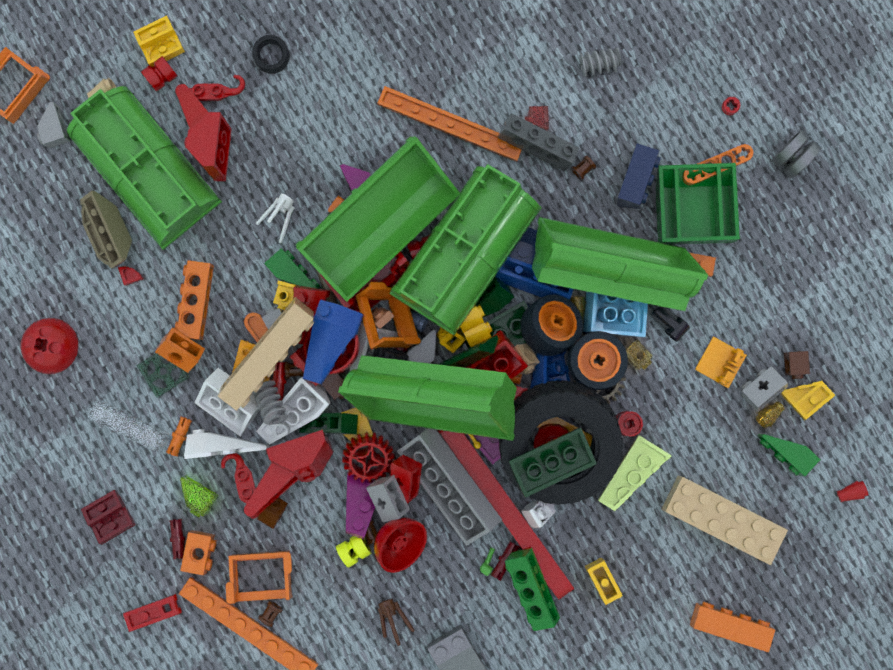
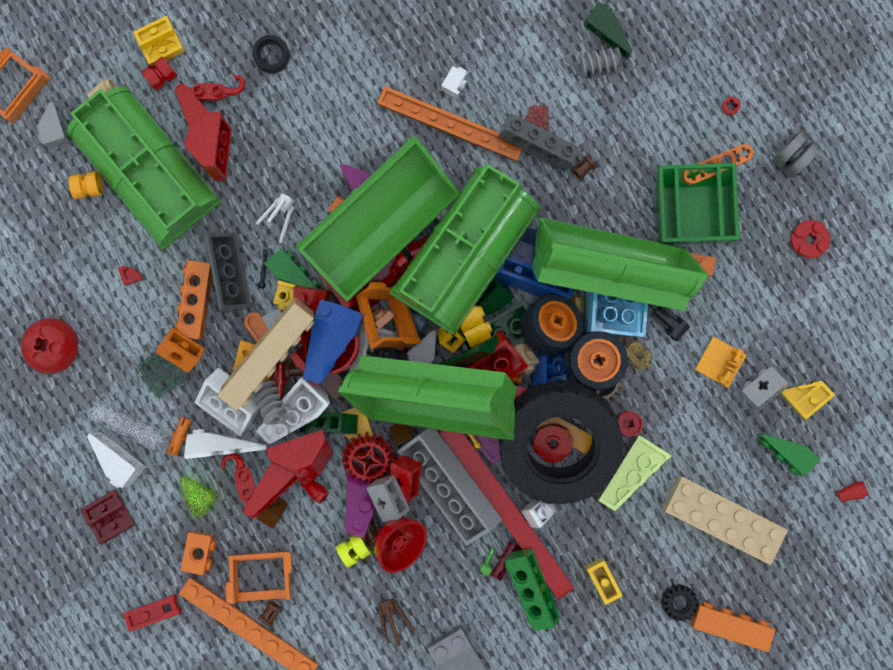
dark tan wedge [80,191,132,269] -> none
dark red pin [169,519,185,559] -> none
dark green slope [508,427,597,498] -> none
dark blue slope [617,143,661,209] -> none
clear yellow cone [755,401,785,428] -> none
reddish brown brick [784,351,810,379] -> none
none -> light orange wheel [69,171,103,200]
none -> white slope [87,432,146,488]
none -> dark grey slope [204,233,251,313]
none -> black hinge [258,249,268,289]
none -> red cone [300,480,329,504]
none -> reddish brown slope [389,424,414,445]
none -> white brick [441,66,468,99]
none -> dark green slope [584,2,633,60]
none -> black tyre [661,584,699,622]
none -> red plate [790,220,830,259]

